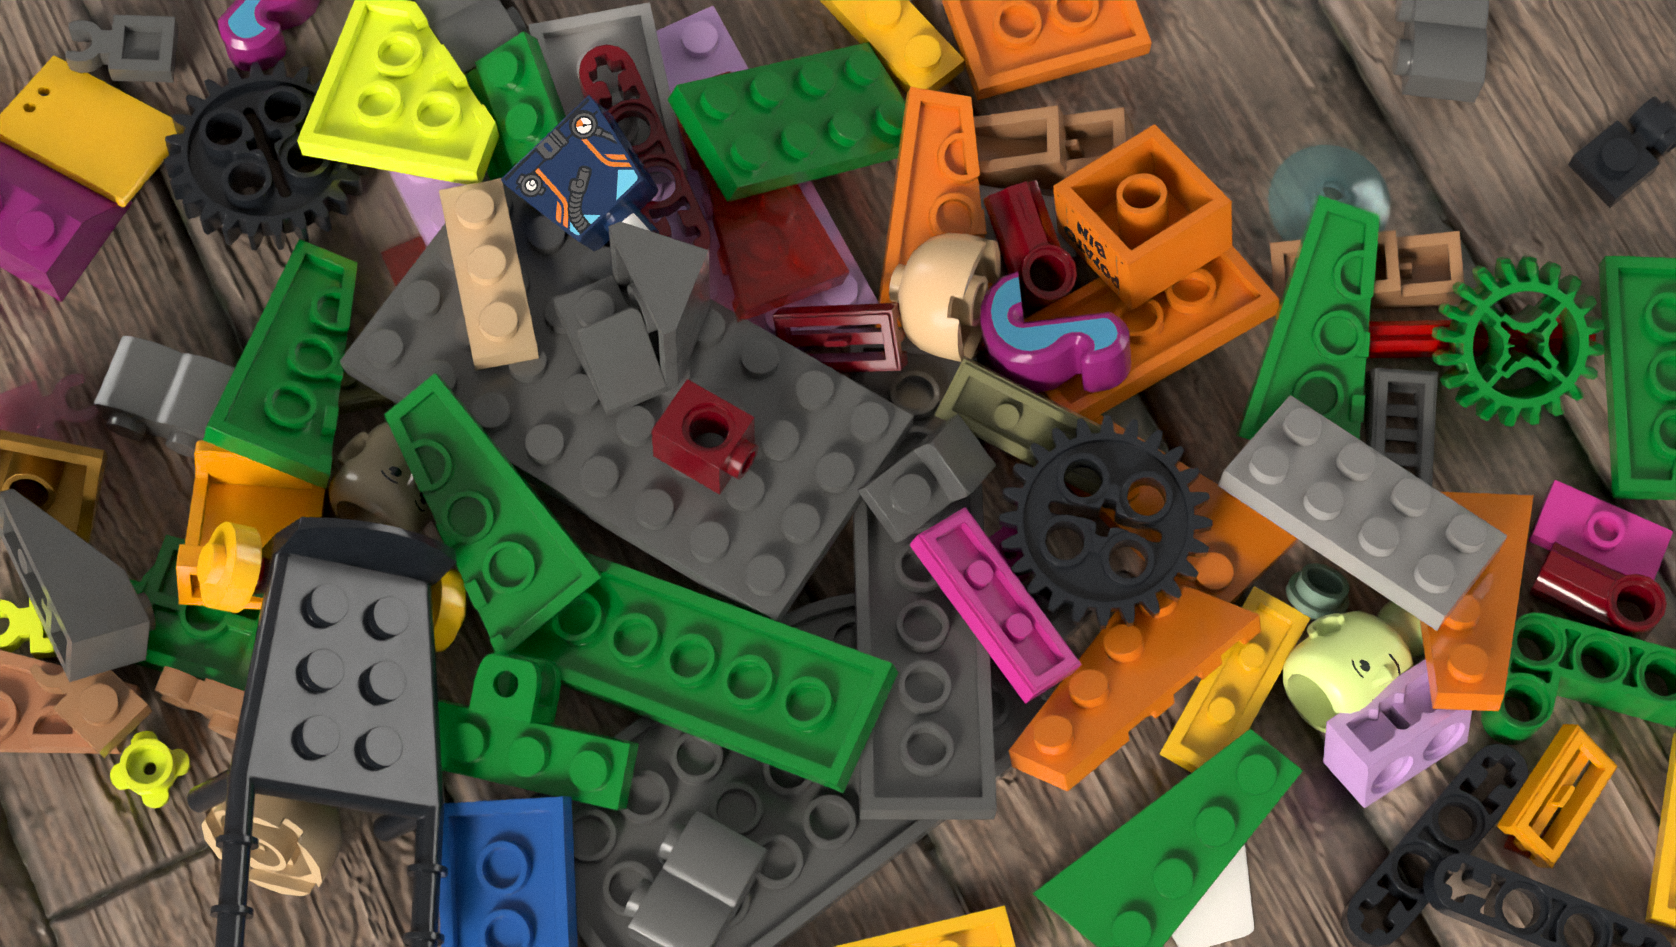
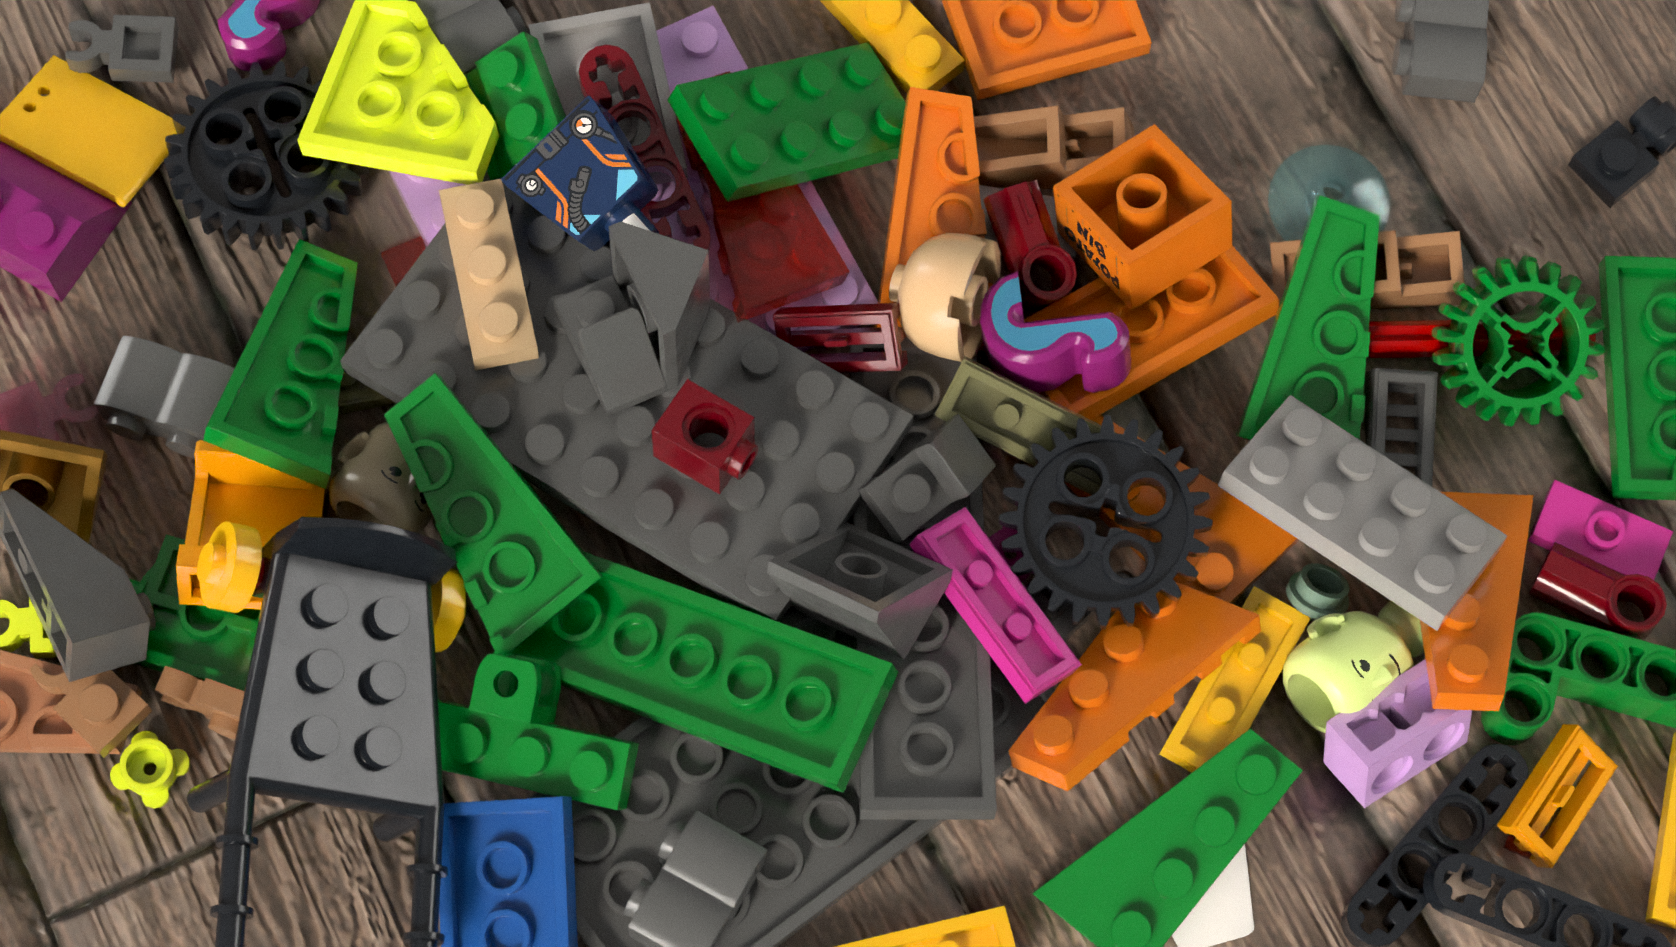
tan cylinder [202,794,342,896] -> none
none -> dark grey slope [767,522,953,660]

